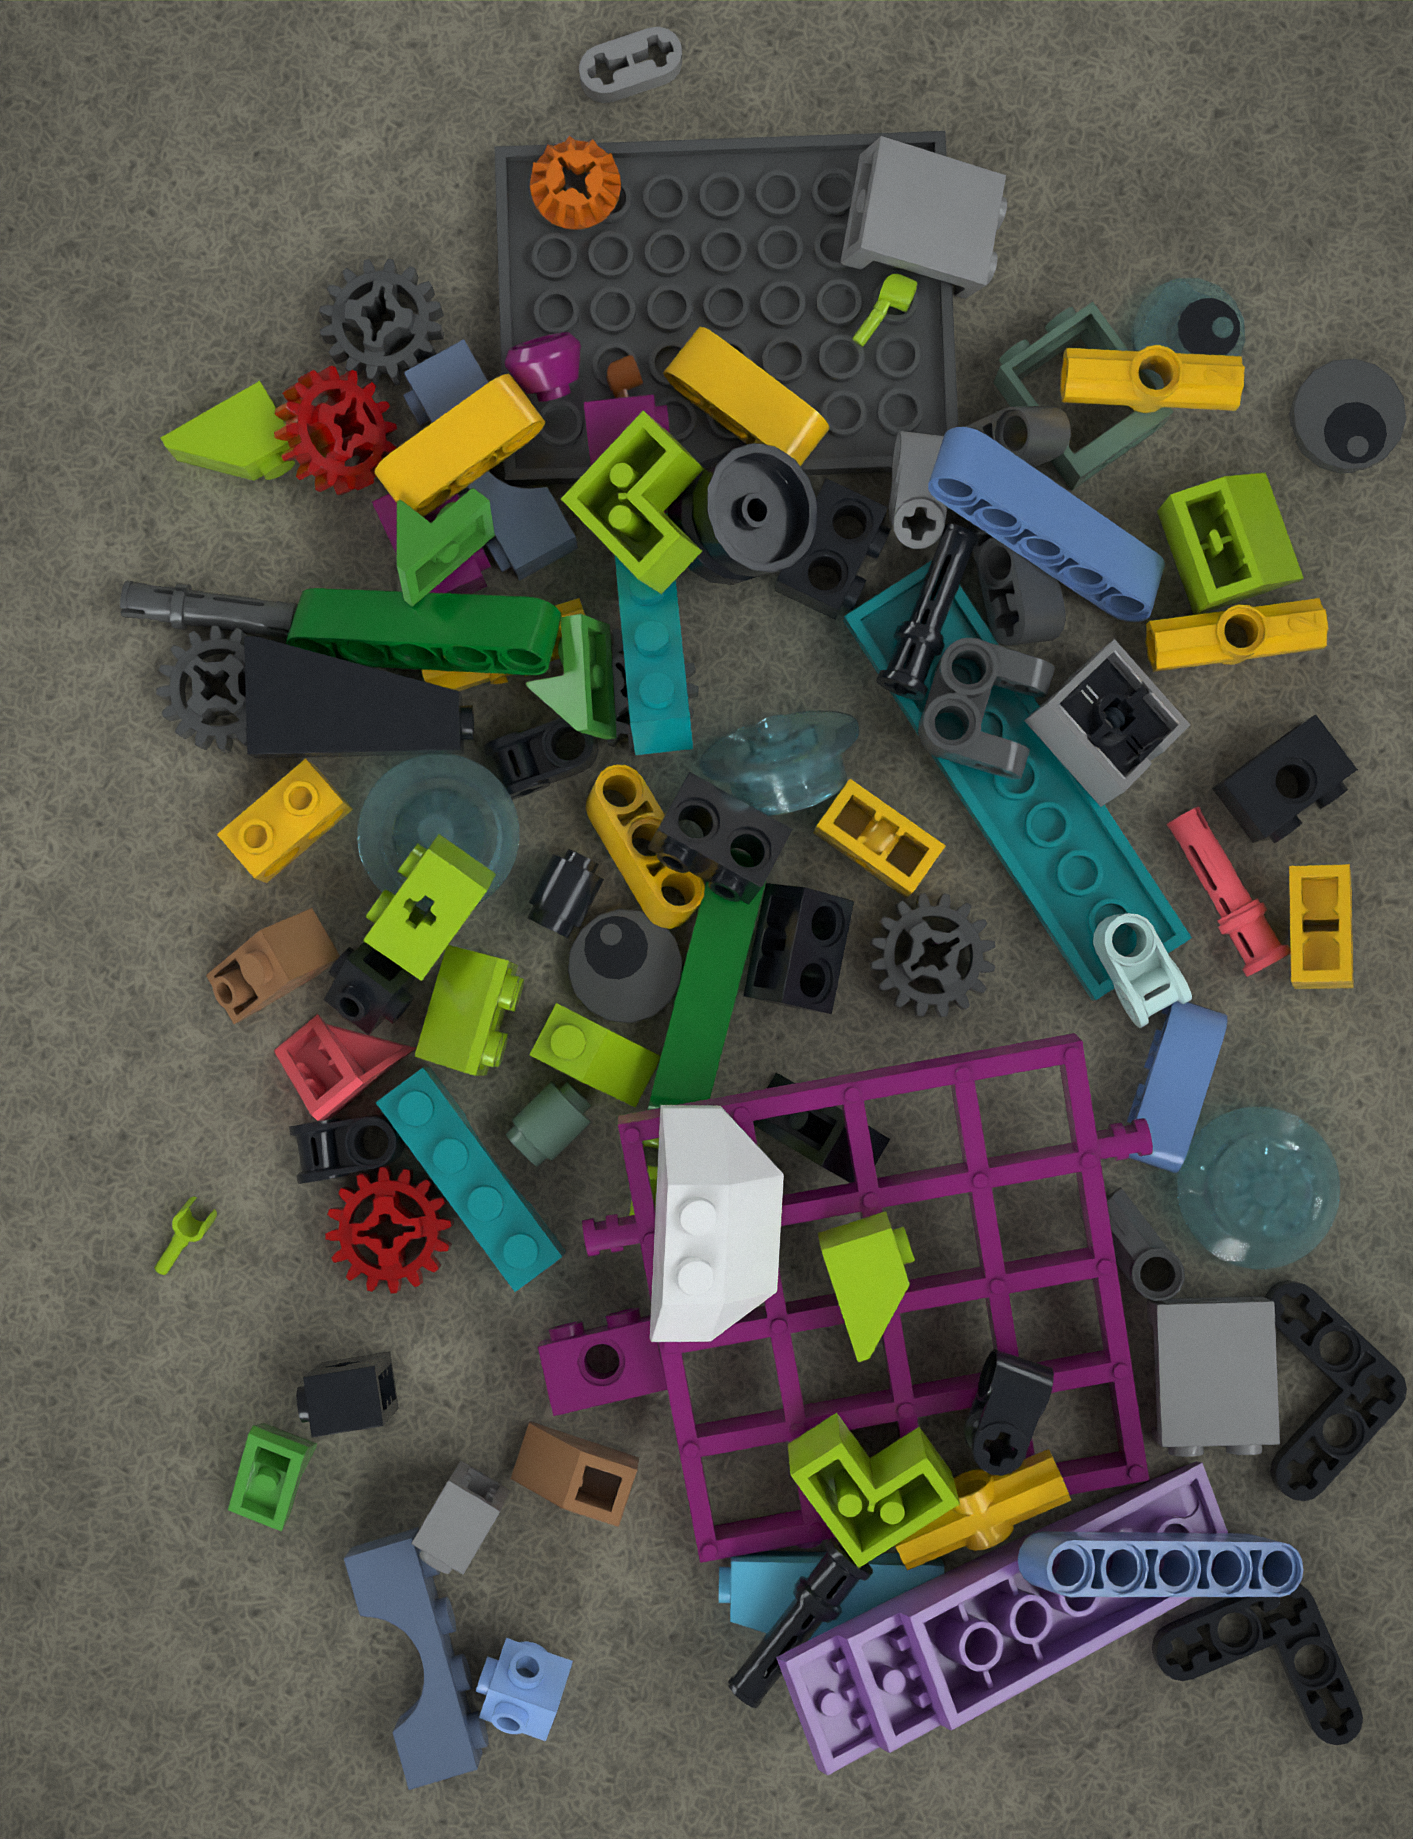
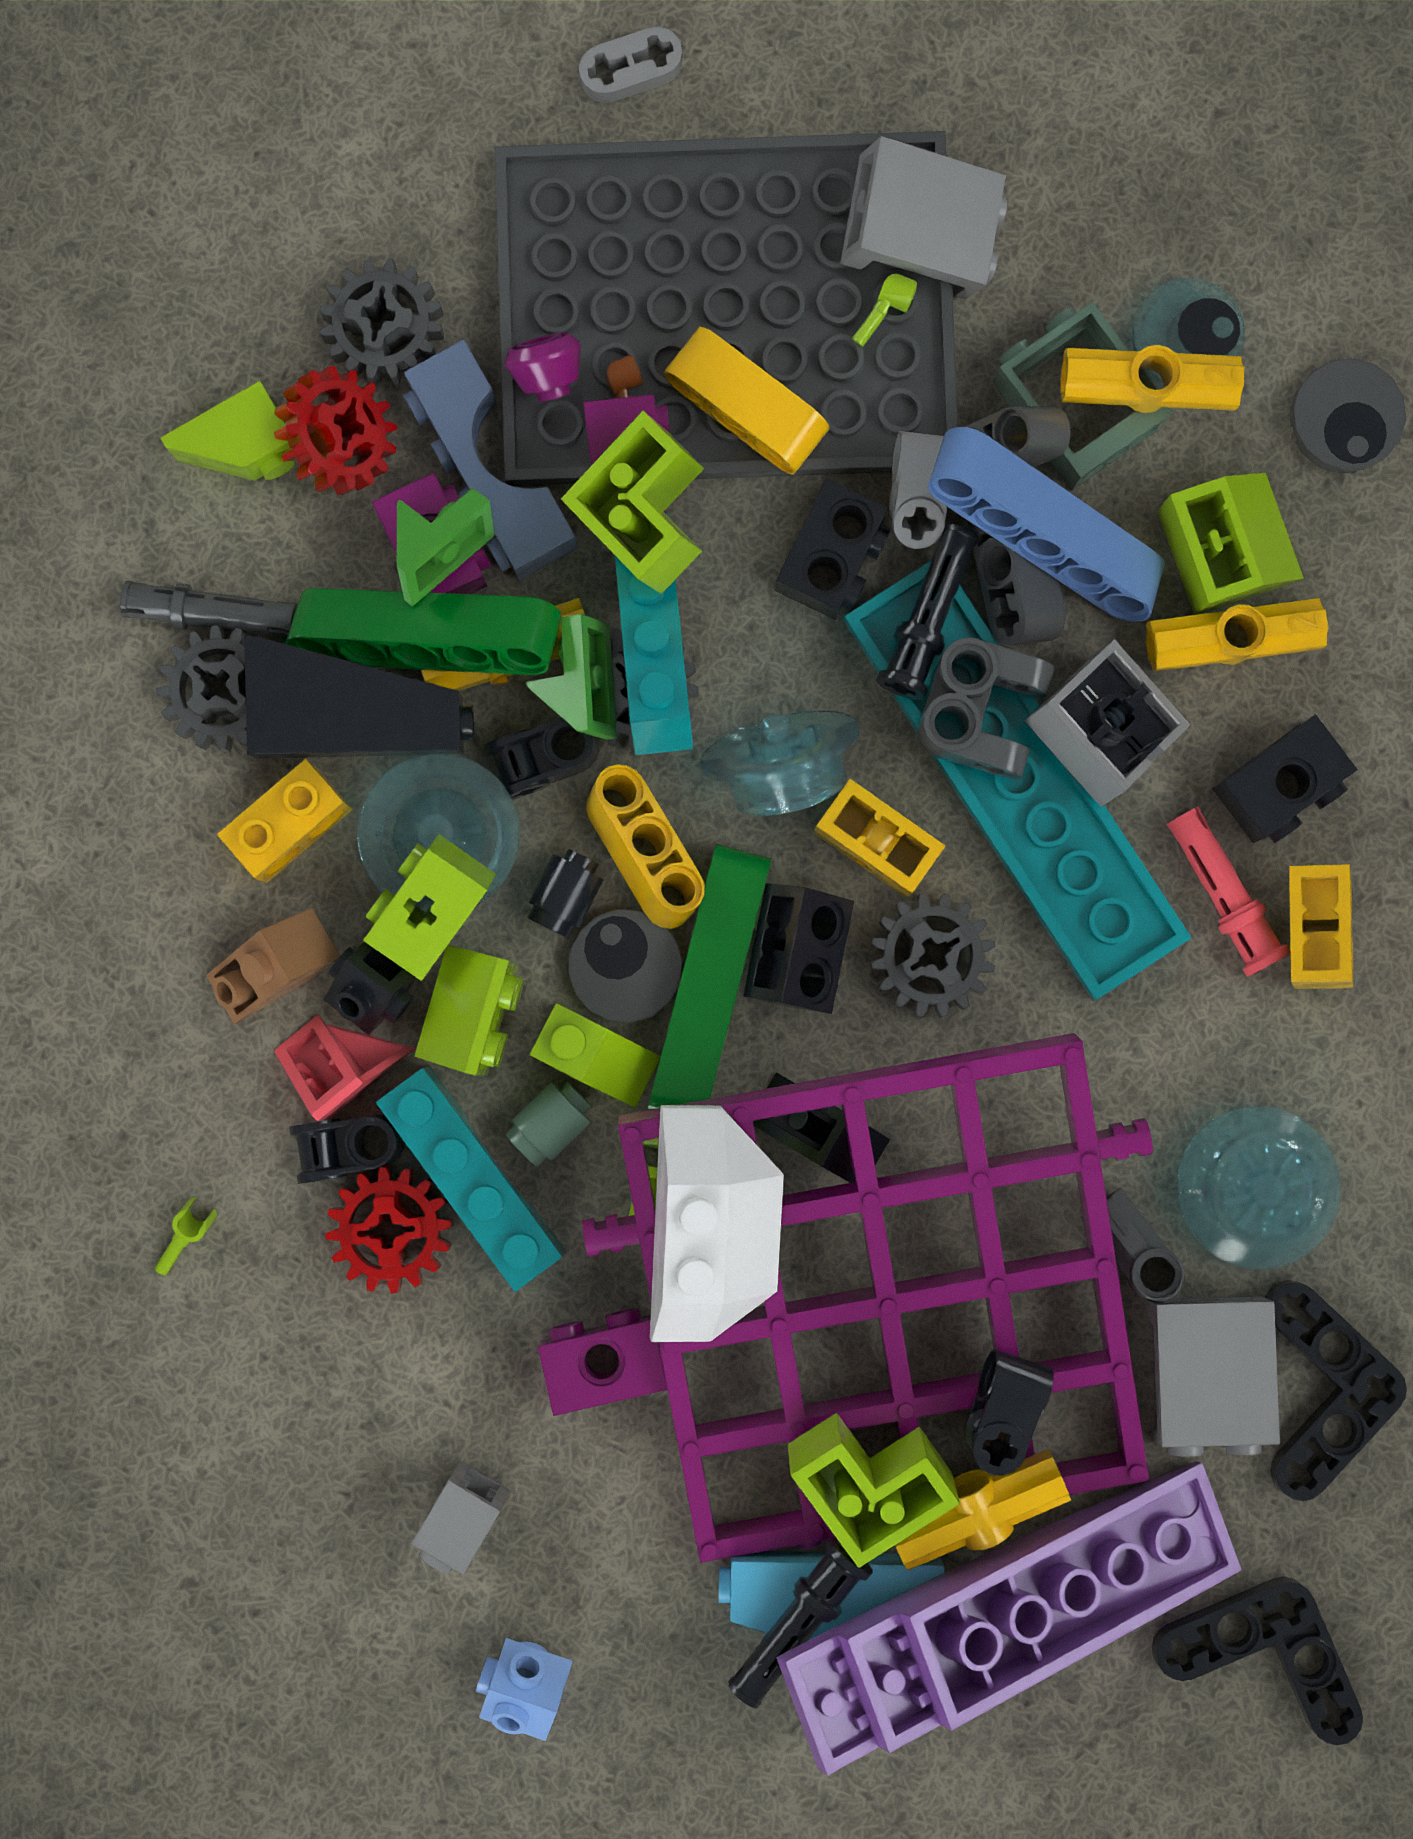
bright green slope [228,1423,317,1531] -> none
black brick [296,1351,399,1437] -> none
sand blue arch [344,1527,489,1790] -> none
yellow beam [375,374,545,517] -> none
medium nougat slope [510,1421,639,1527] -> none
orange gear [530,136,621,230] -> none
black brick [647,772,793,905] -> none
black wheel [668,443,817,585] -> none
lime slope [818,1211,915,1362] -> none
medium blue beam [1018,1531,1304,1597] -> none
light aqua piece [1093,913,1192,1028] -> none
medium blue beam [1127,1001,1227,1173] -> none

